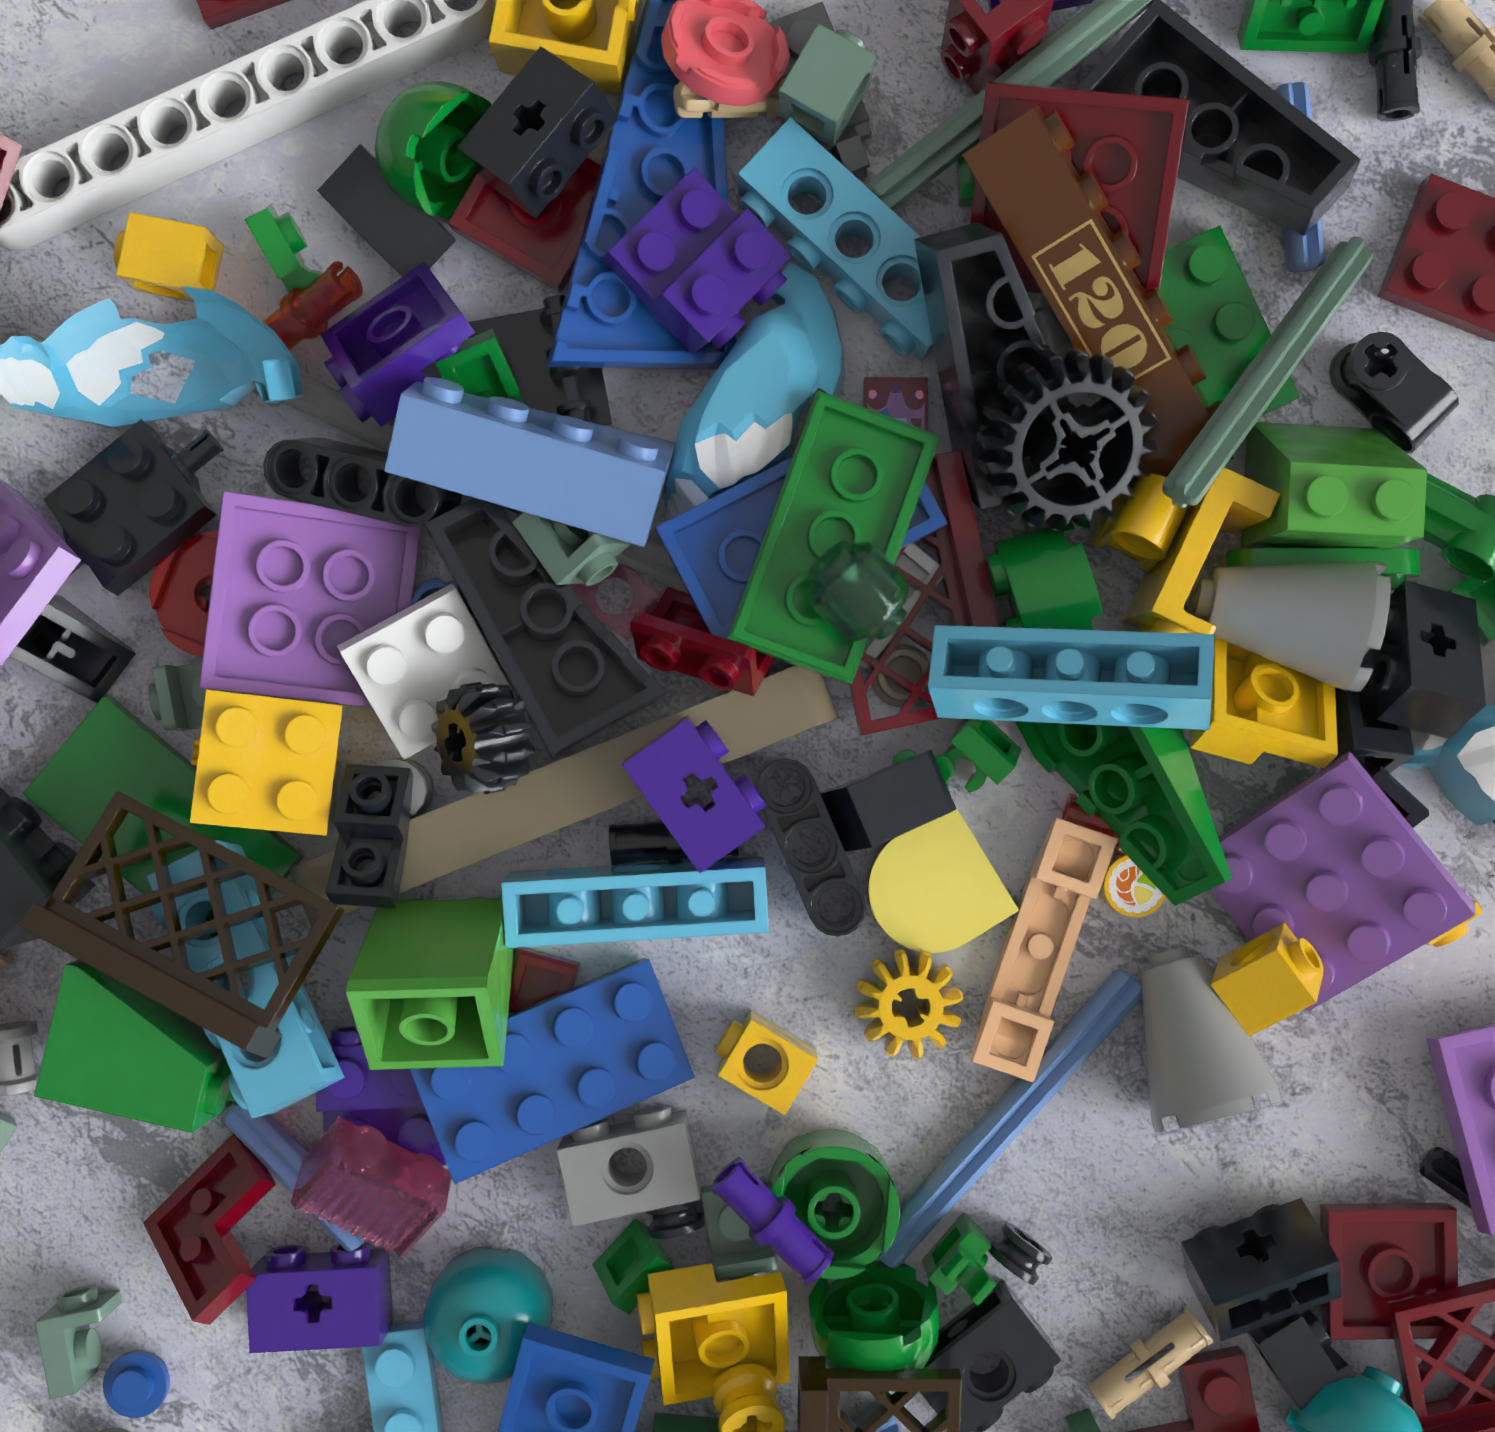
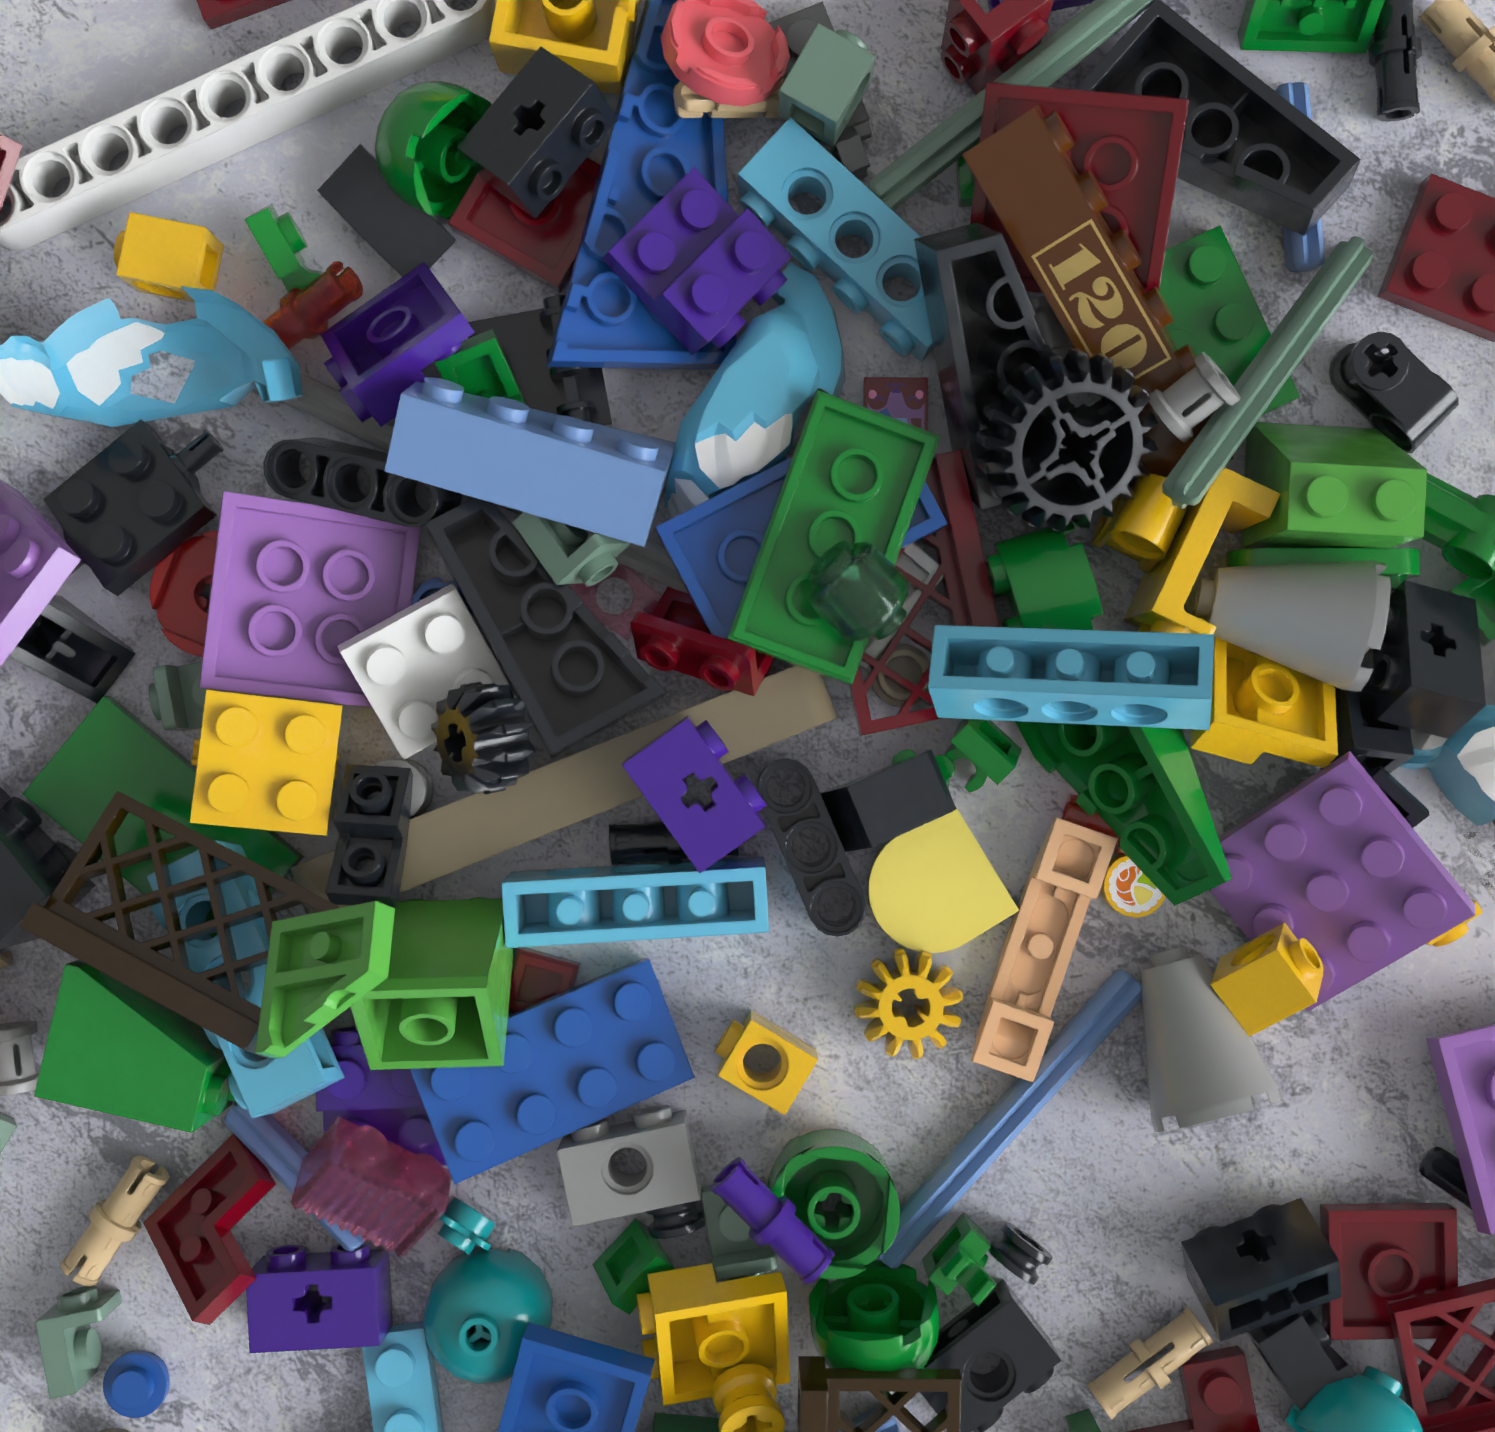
none -> tan pin [60,1155,170,1287]
none -> bright green wing [255,901,395,1059]
none -> teal plate [434,1196,496,1255]
none -> light grey bush [1149,351,1240,443]

